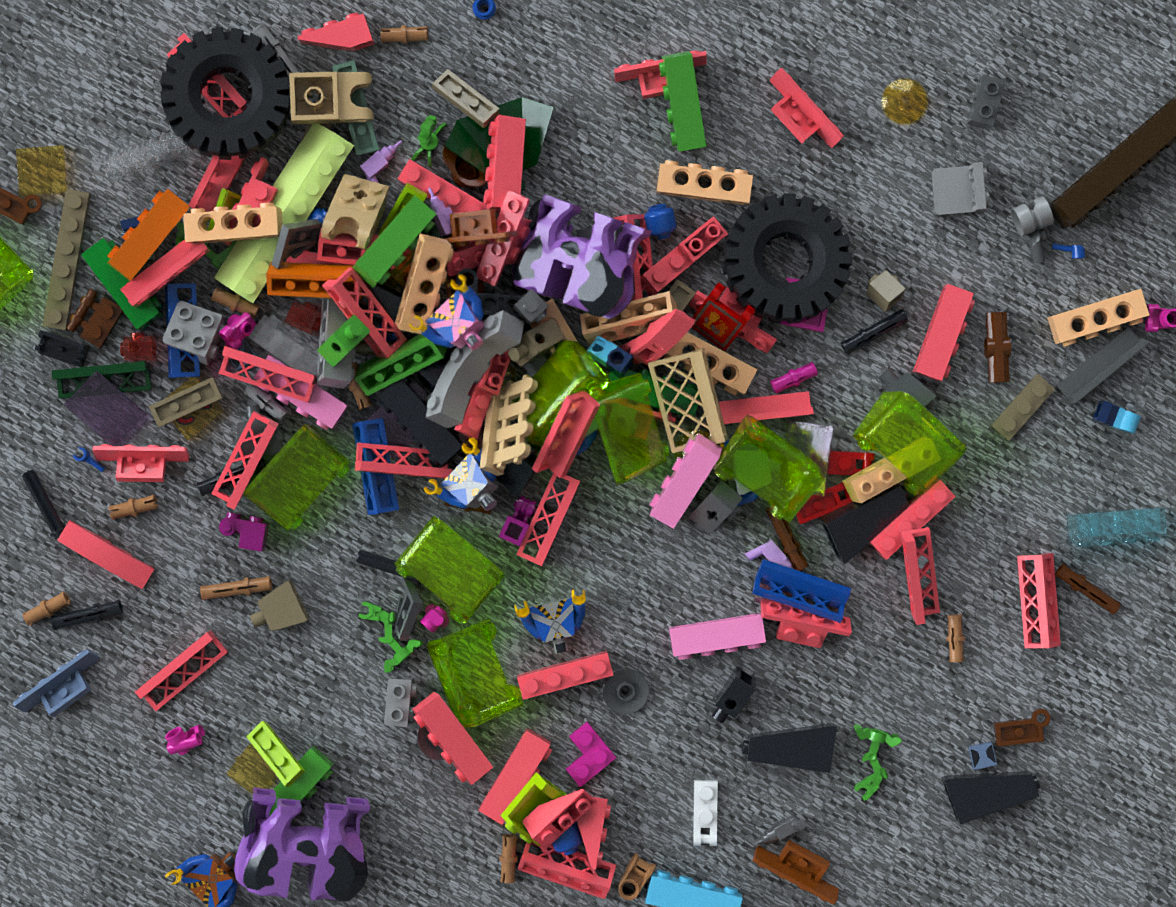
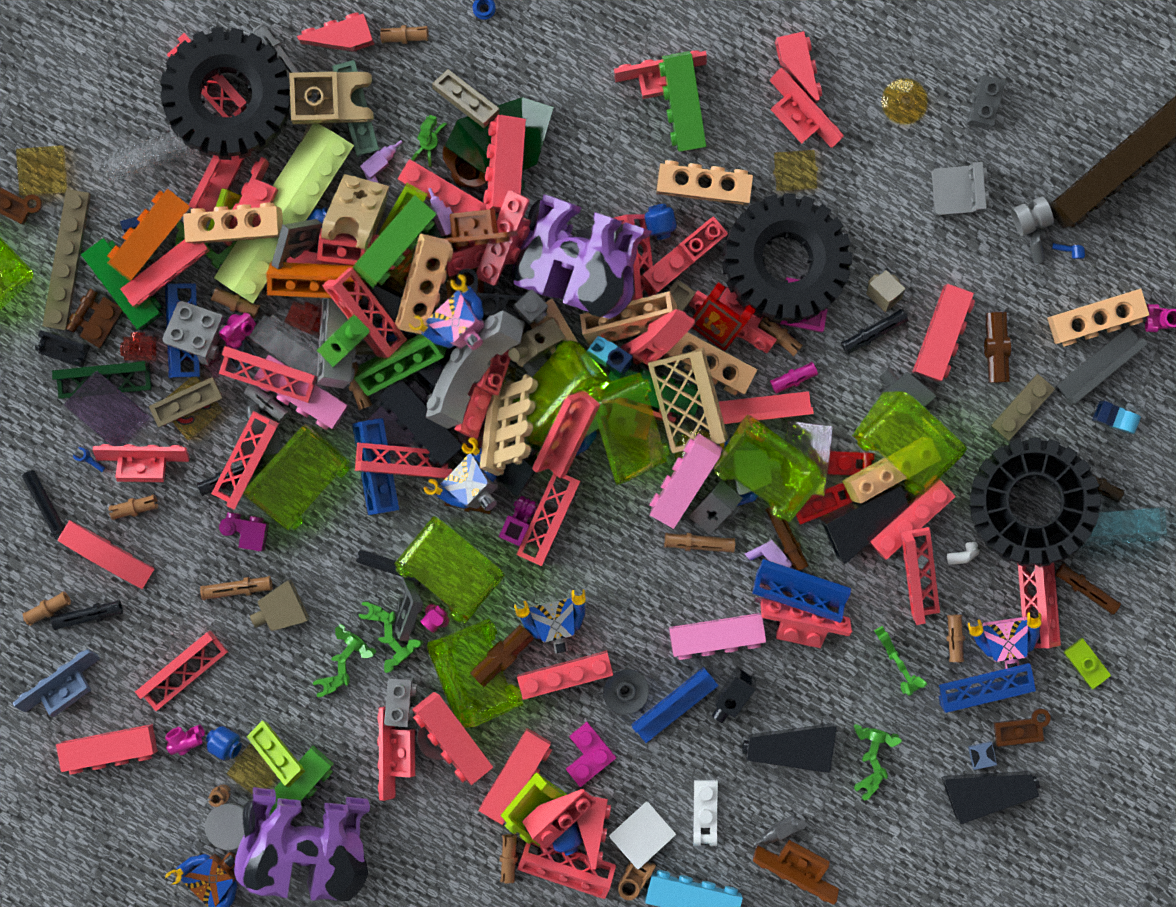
none -> coral brick [56,724,158,775]
none -> light grey tile [205,803,244,850]
none -> blue head [206,726,242,761]
none -> medium nougat pin [208,784,231,807]
none -> bright green piece [313,624,376,697]
none -> coral bracket [377,706,415,801]
none -> reddish brown piece [470,624,534,687]
none -> white sticker [609,801,676,869]
none -> blue fence [631,667,719,743]
none -> medium nougat pin [664,533,735,553]
none -> medium nougat pin [758,317,803,357]
none -> clear yellow piece [773,150,818,191]
none -> coral slope [775,31,822,104]
none -> bright green piece [874,626,927,696]
none -> blue fence [938,663,1036,713]
none -> white arm [947,542,980,565]
none -> torso [968,612,1041,669]
none -> black tyre [970,437,1101,567]
none -> lime plate [1063,638,1111,689]
none -> dark brown pin [1092,474,1125,503]

